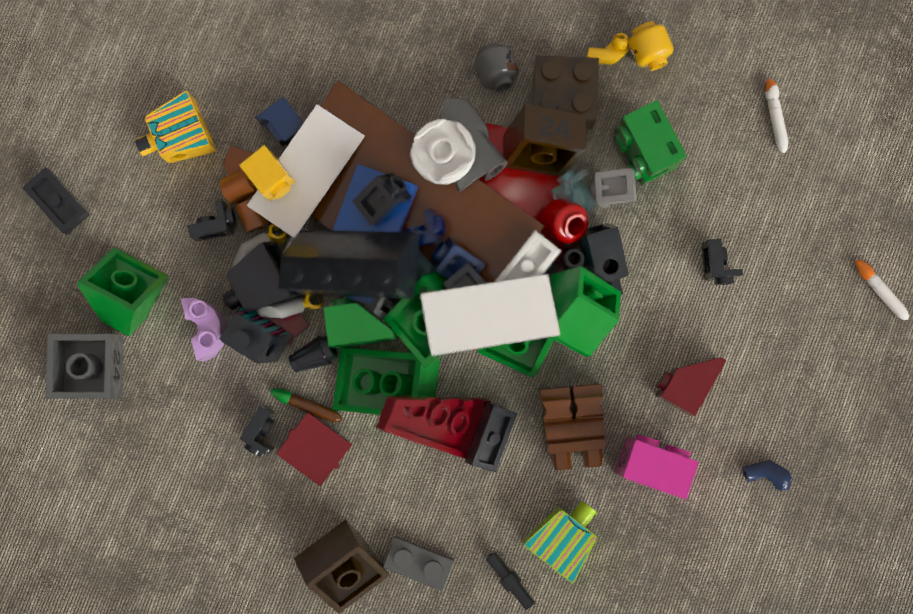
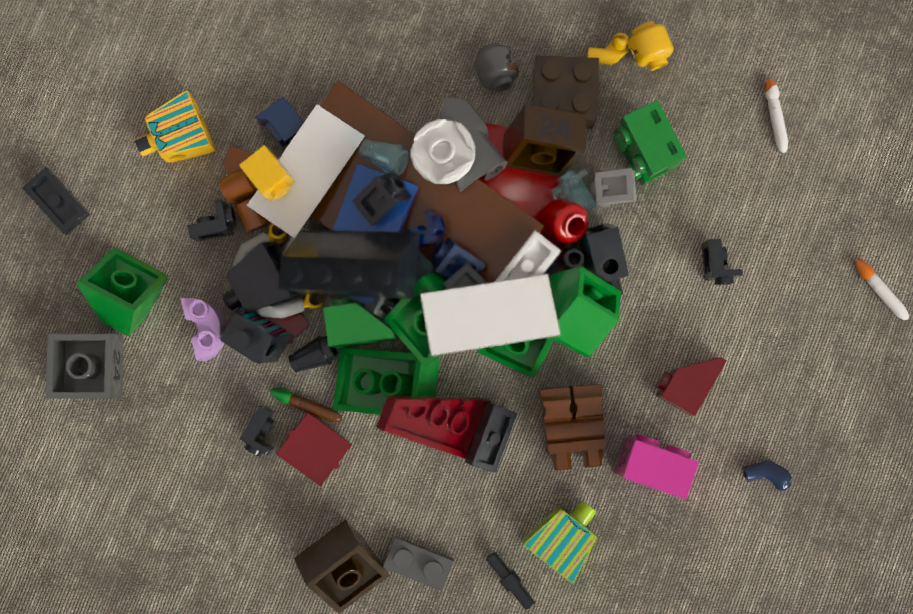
none -> clear light blue cone [359,139,409,175]

